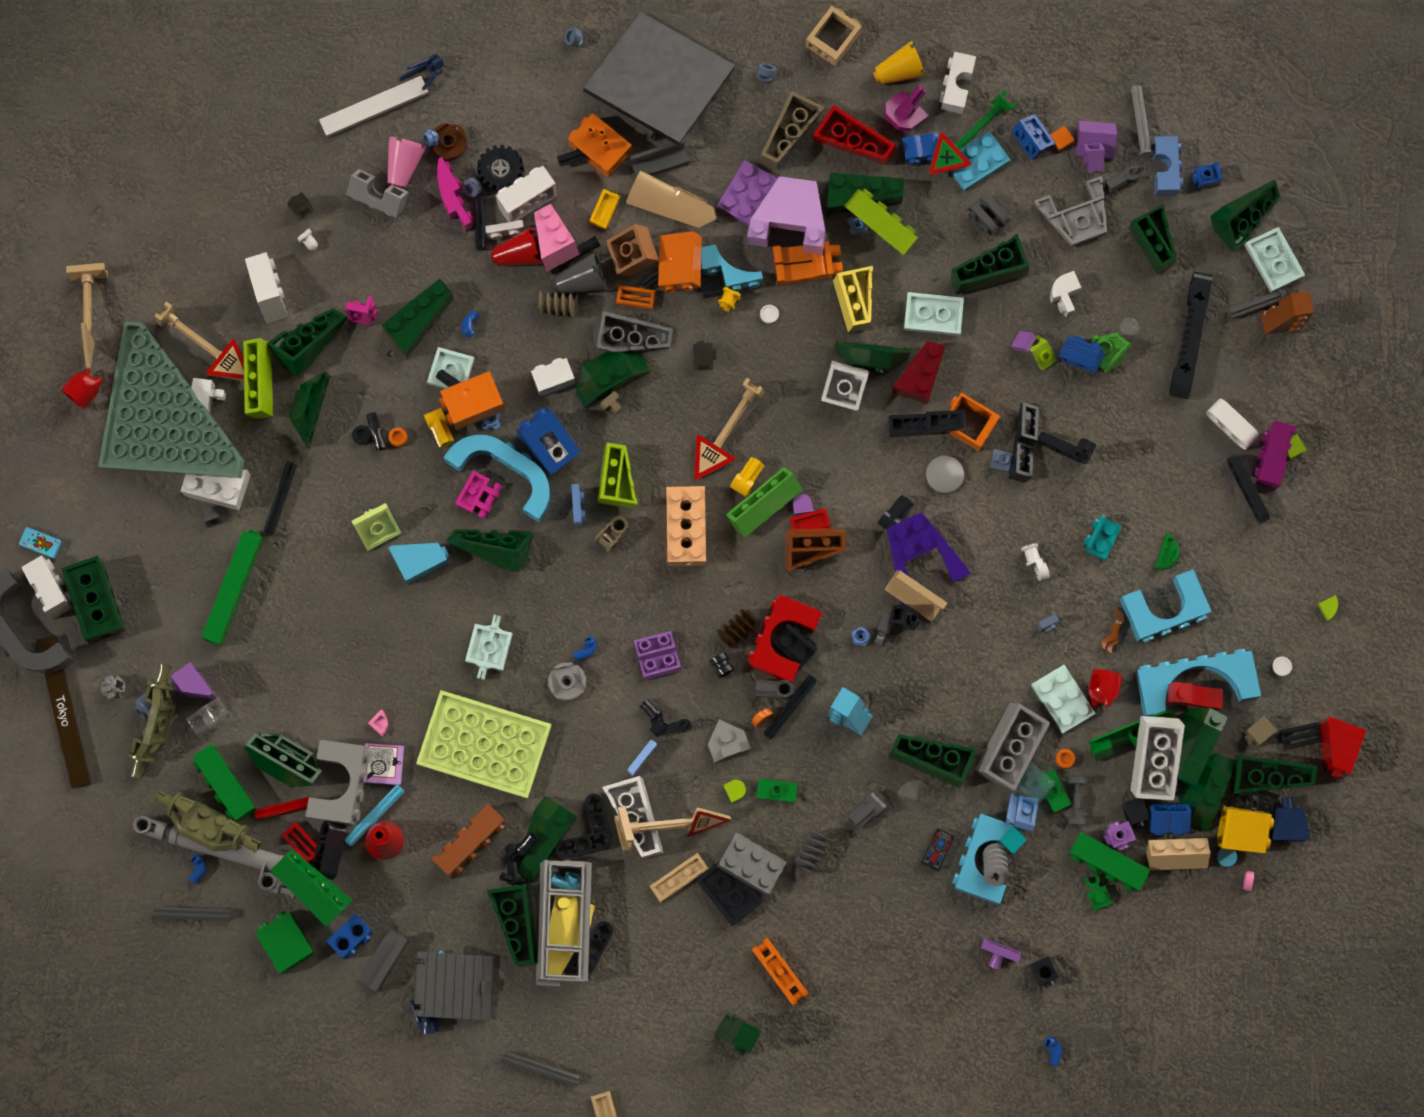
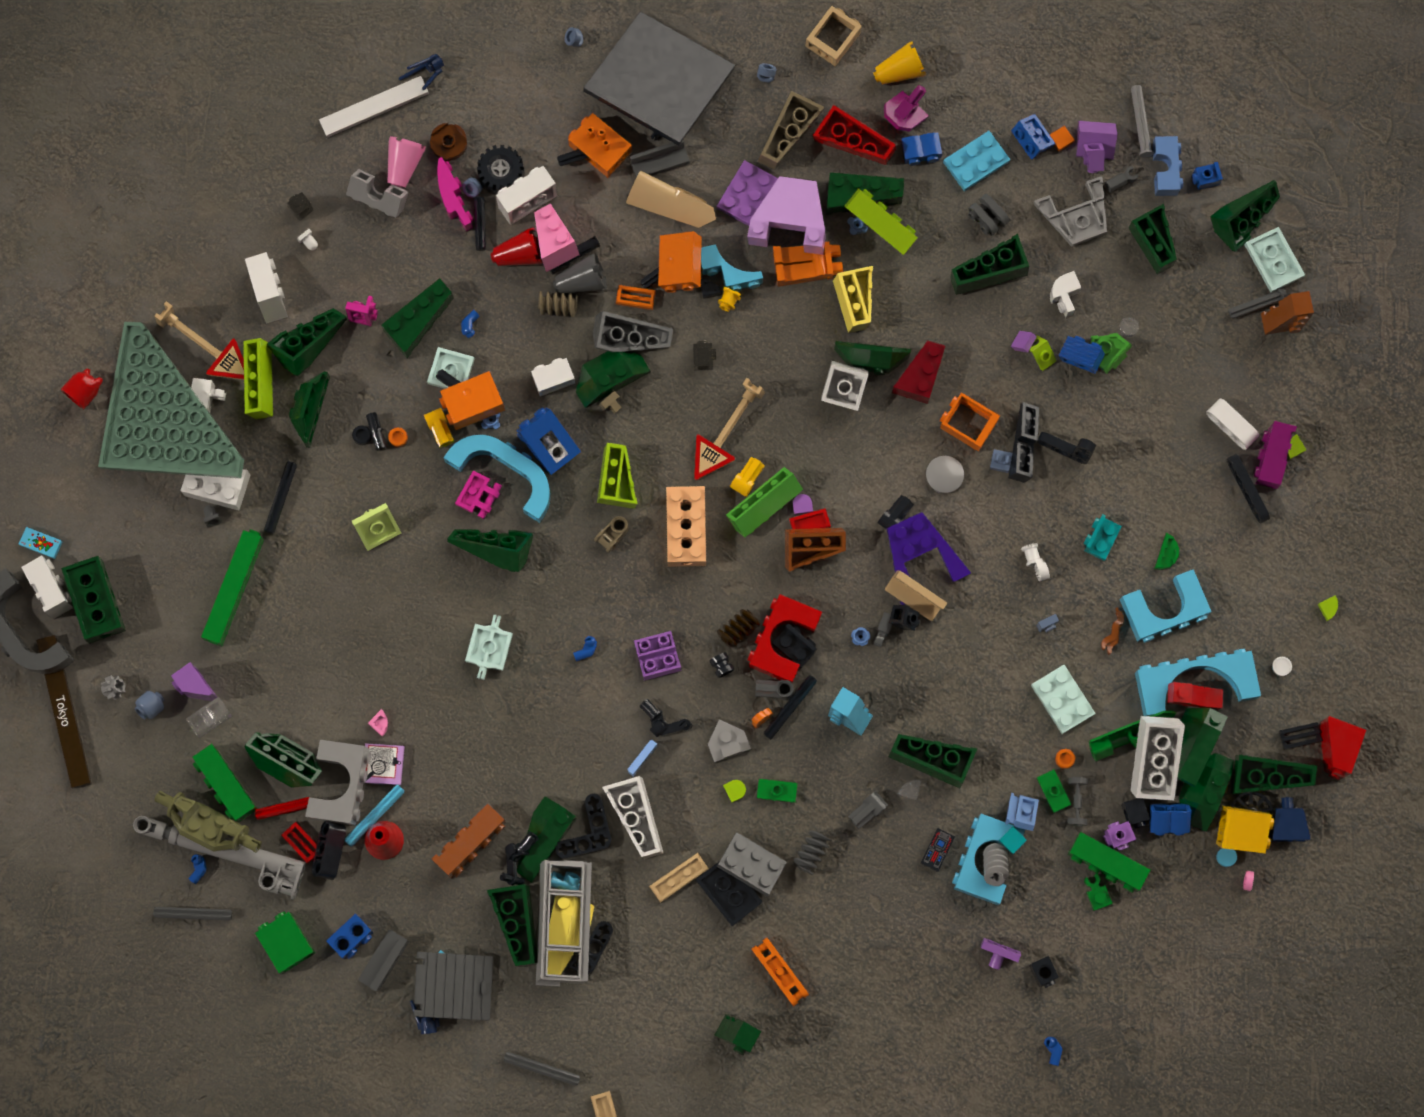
tan piece [66,263,108,369] -> none
olive plate [127,663,176,779] -> none
green wedge [270,849,353,927] -> none
medium azure slope [388,543,449,584] -> none
yellowish green plate [416,690,552,799] -> none
medium blue plate [423,129,439,147] -> none
white plate [485,220,524,240] -> none
light grey plate [548,662,586,701] -> none
medium blue plate [571,484,586,528] -> none
yellow tile [589,189,621,230] -> none
medium nougat brick [606,224,659,277] -> none
tan piece [614,807,731,851] -> none
white piece [760,305,779,324] -> none
black slope [888,410,965,437] -> none
light aqua plate [904,292,964,336] -> none
green piece [928,90,1017,175] -> none
white arch [939,52,976,114] -> none
light grey slope [974,703,1050,791] -> none
clear light blue plate [1017,761,1056,805] -> none
red piece [1088,669,1123,708] -> none
tan brick [1146,838,1210,870] -> none
black gear [1169,271,1213,400] -> none
dark tan brick [1244,716,1277,747] -> none

